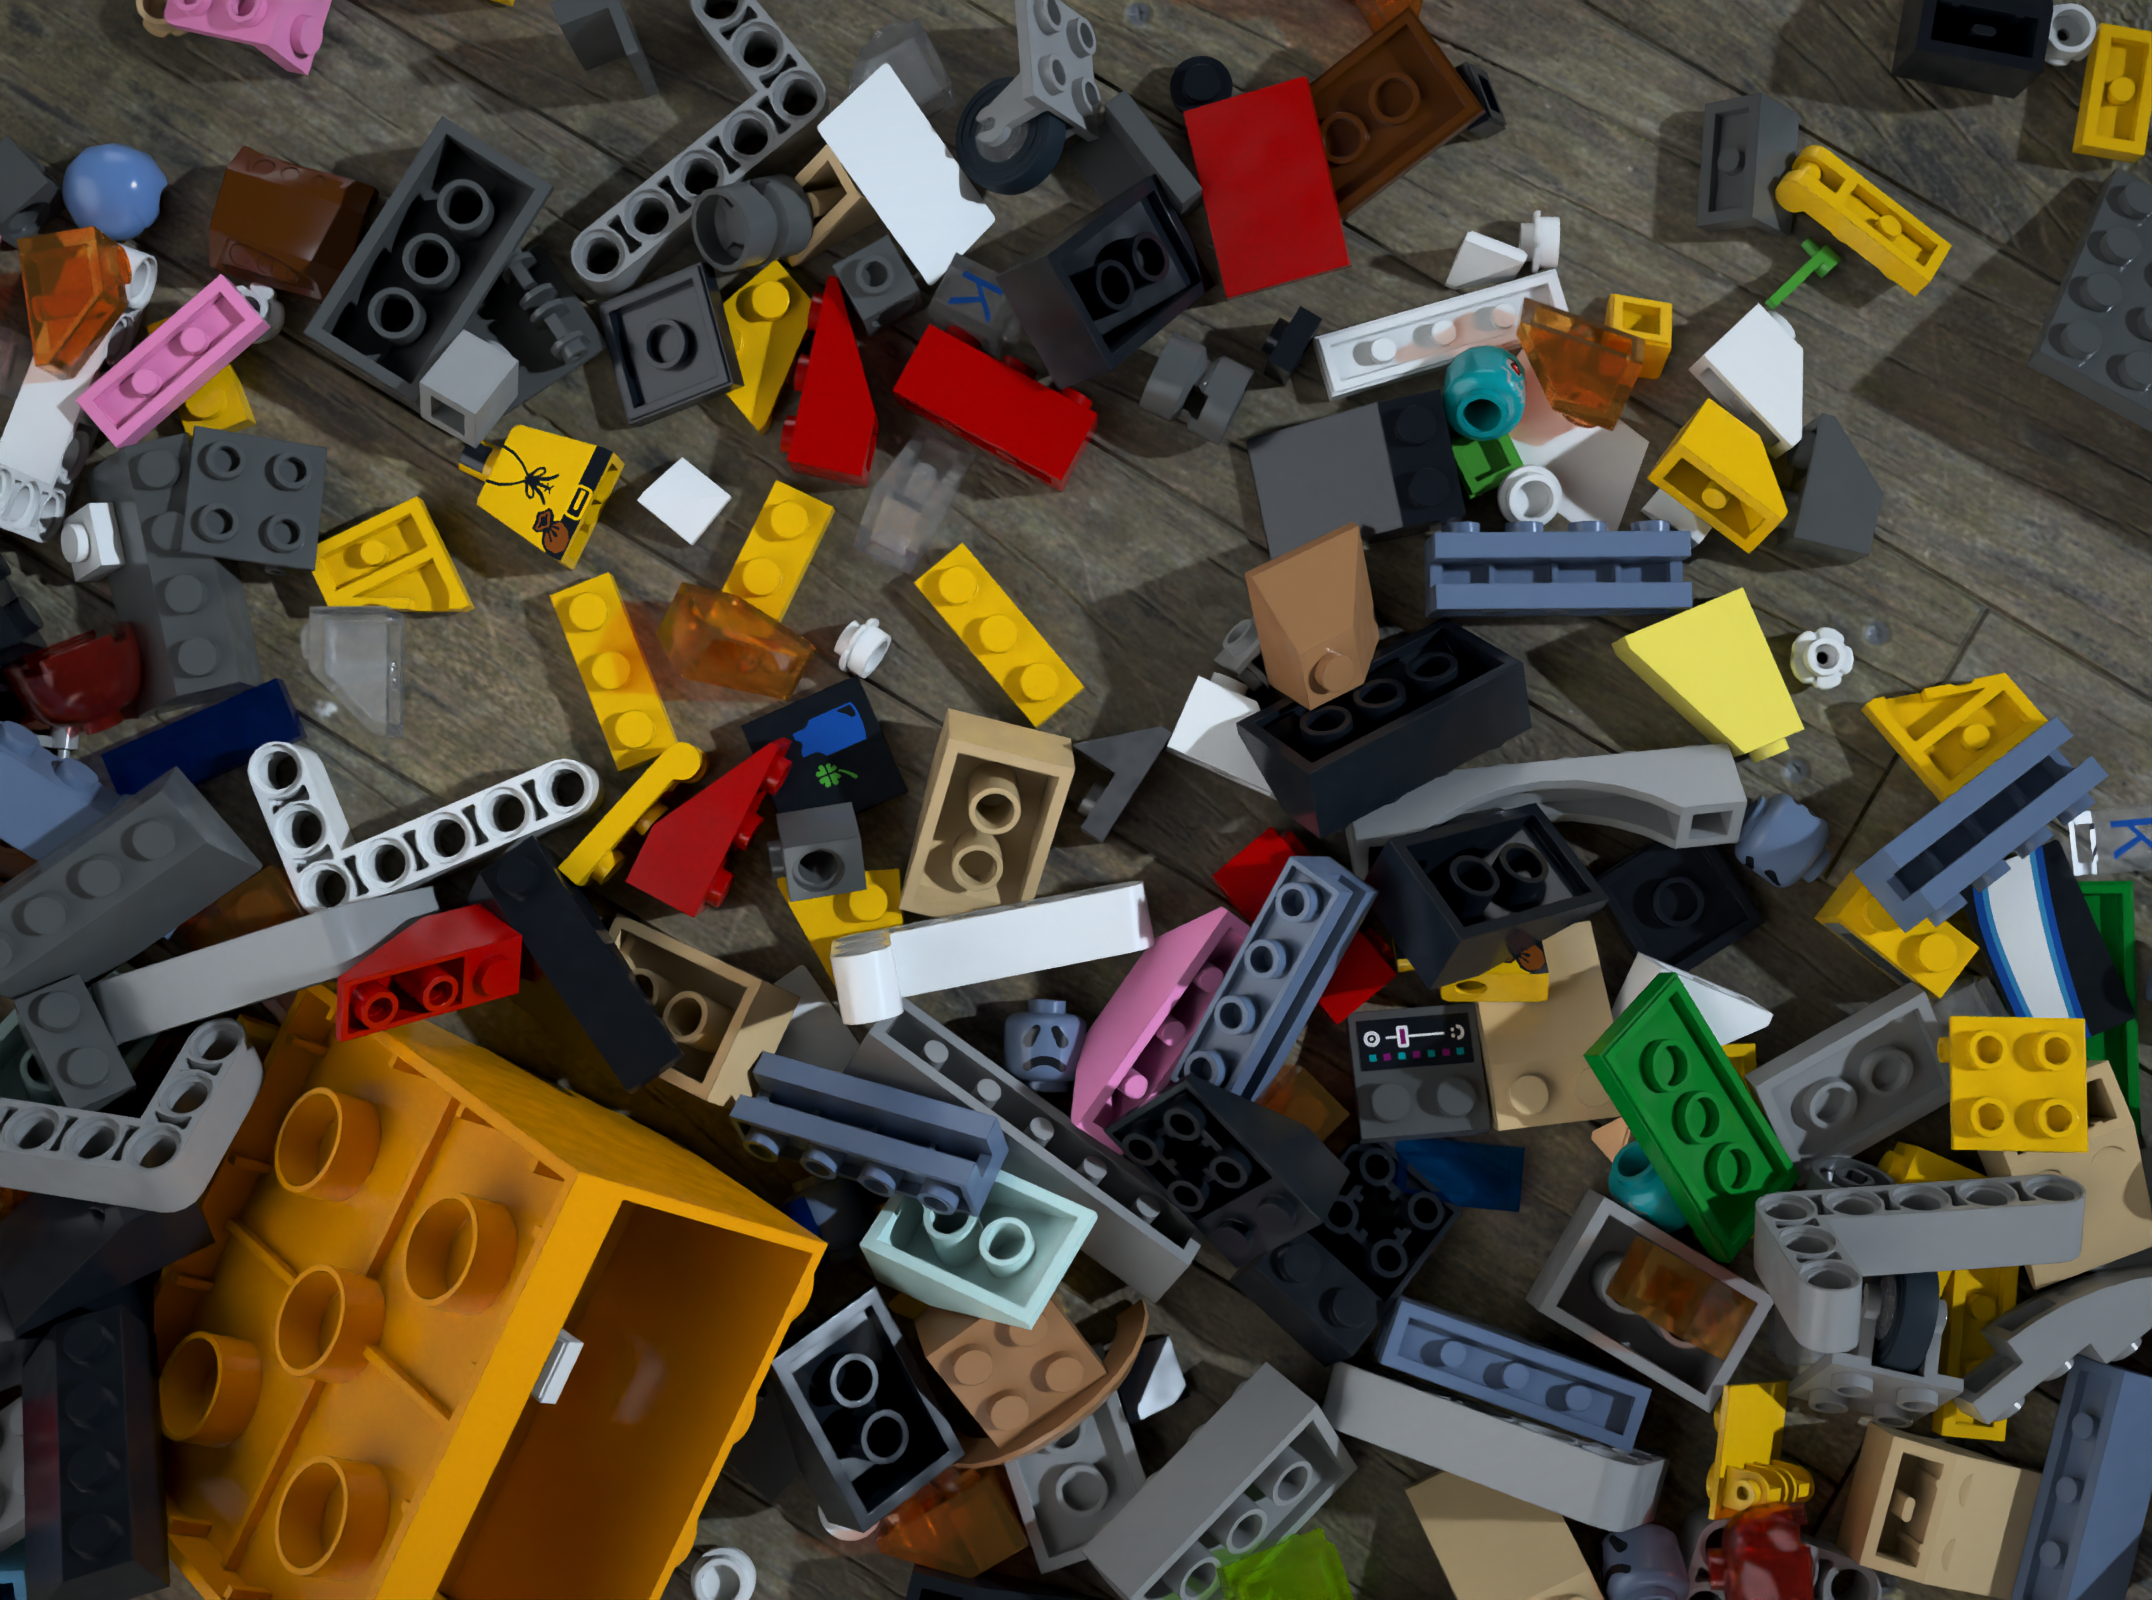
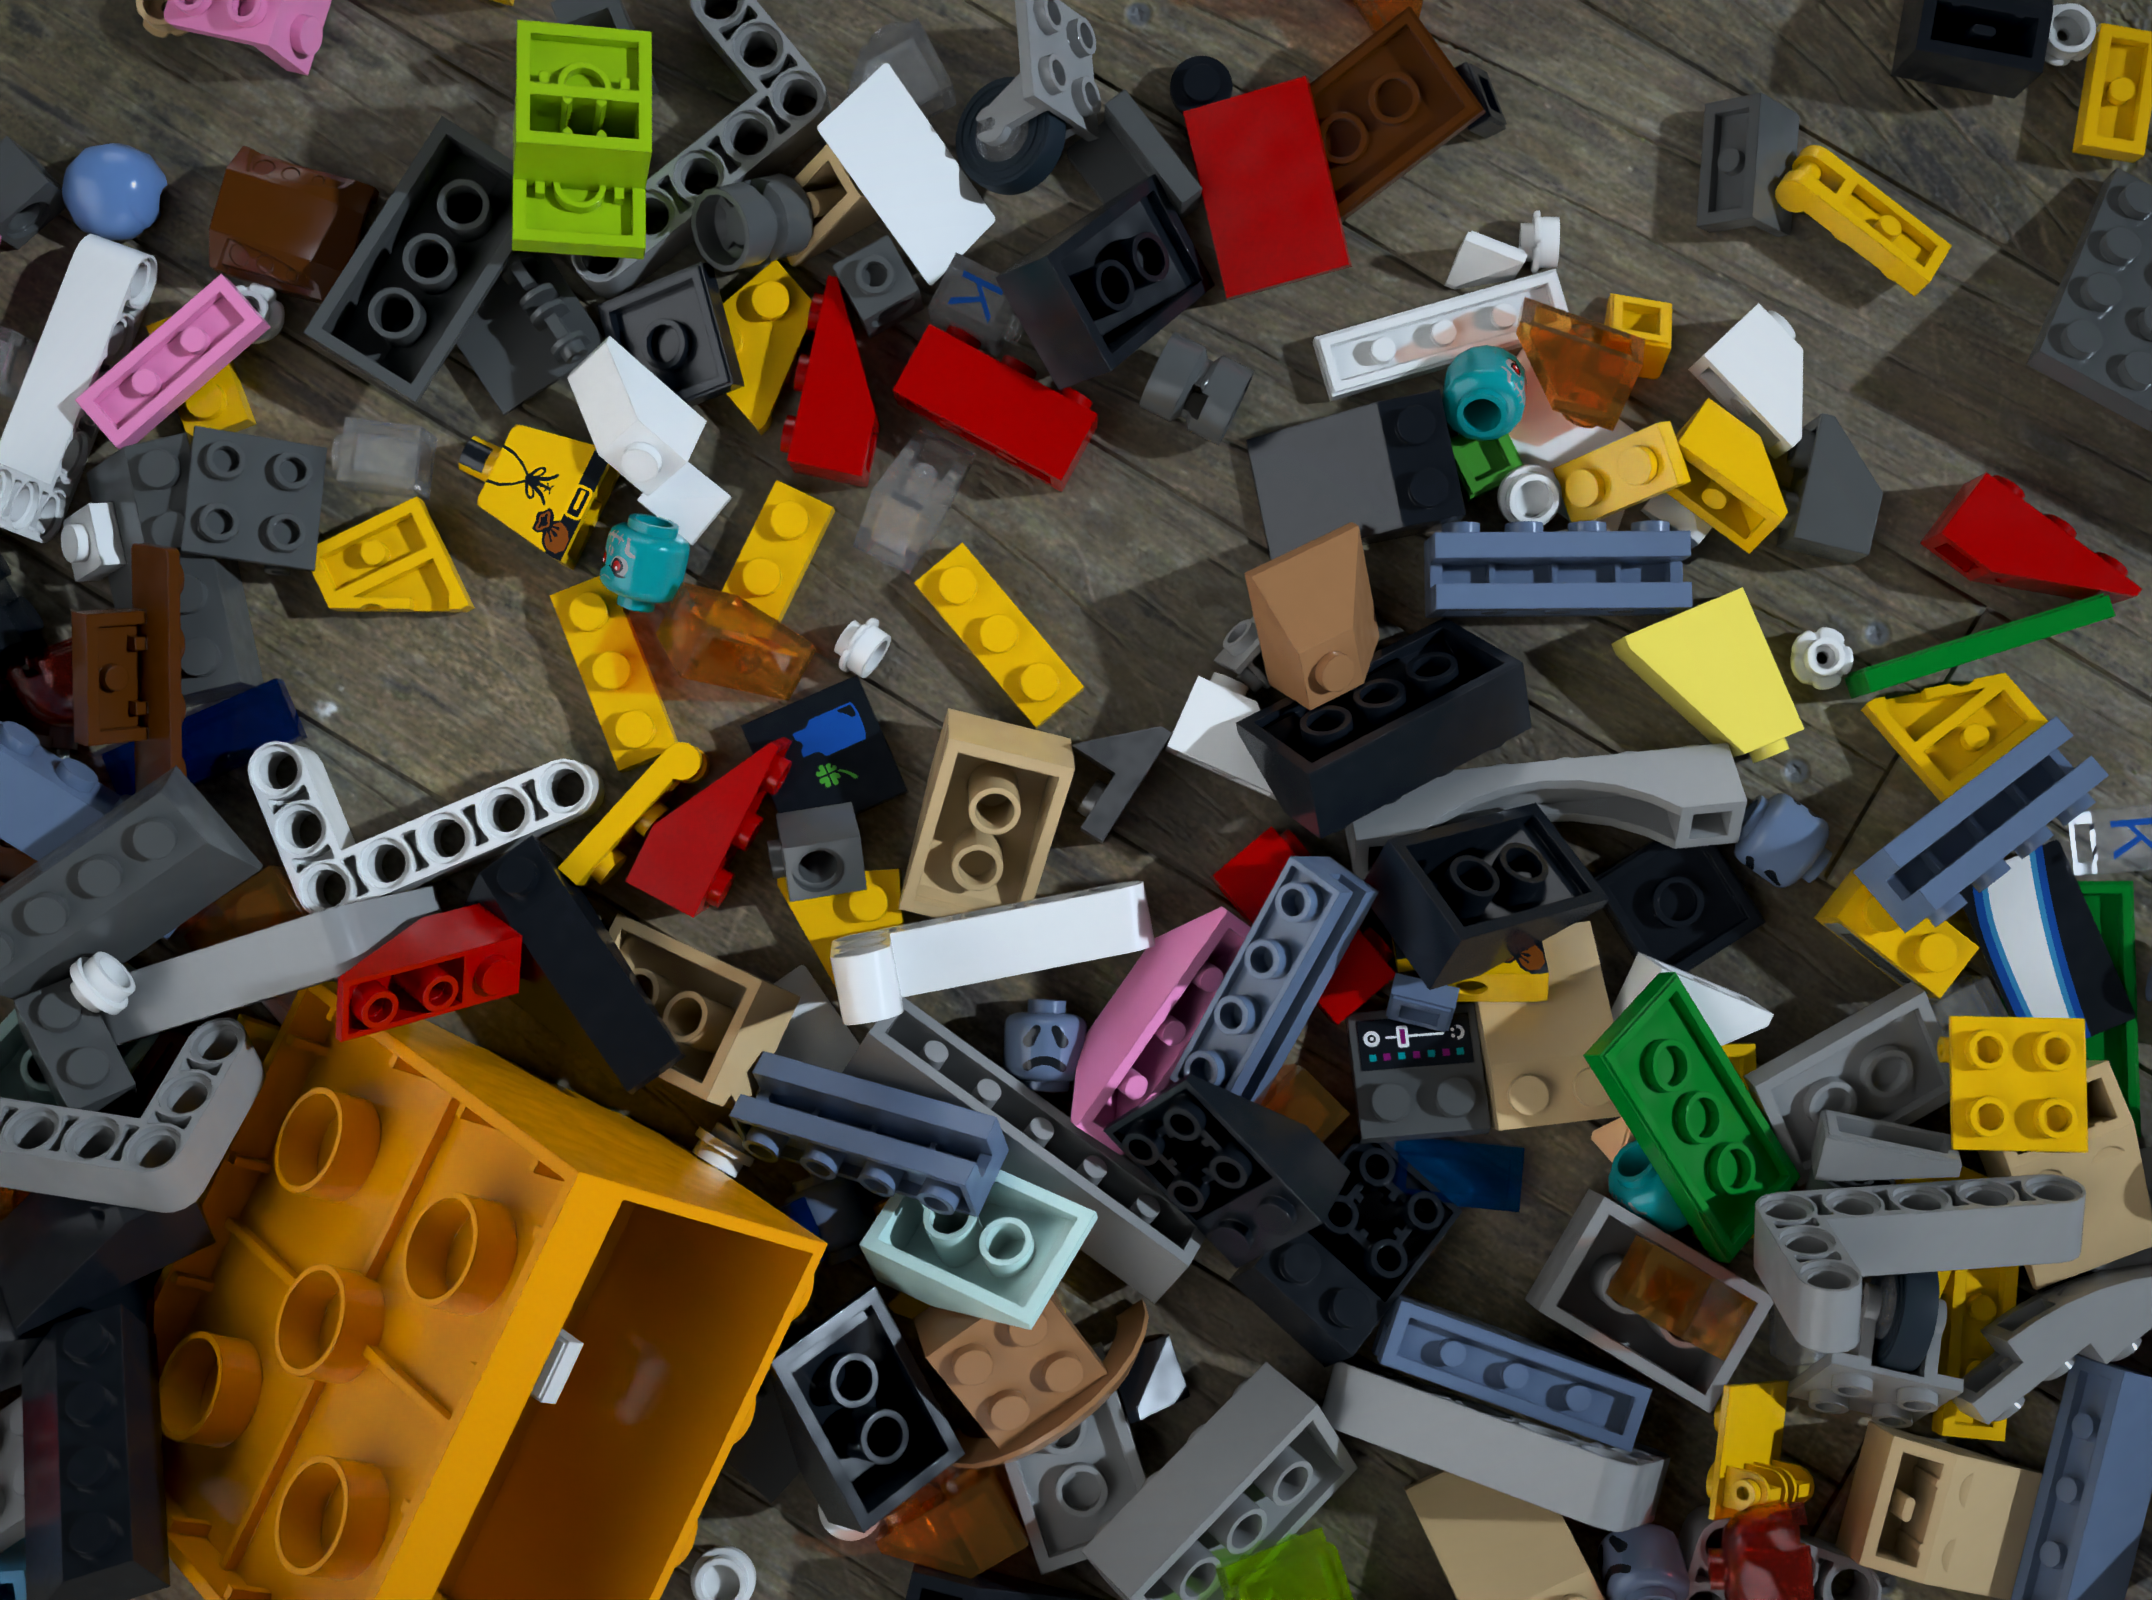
clear orange slope [17,226,132,381] -> none
clear slope [300,606,404,739] -> none
light grey brick [419,329,519,449] -> none
black plate [1261,306,1322,387] -> none
bright green piece [1764,236,1842,311] -> none
none -> white plate [70,951,136,1015]
none -> reddish brown bracket [71,543,187,794]
none -> clear brick [331,417,438,500]
none -> lime bracket [512,20,652,259]
none -> white slope [567,336,707,497]
none -> teal head [600,513,690,613]
none -> white plate [692,1121,755,1178]
none -> sand blue tile [1385,973,1460,1032]
none -> yellow plate [1553,421,1691,523]
none -> light grey slope [1811,1109,1962,1181]
none -> green tile [1844,593,2116,699]
none -> red slope [1920,472,2142,604]

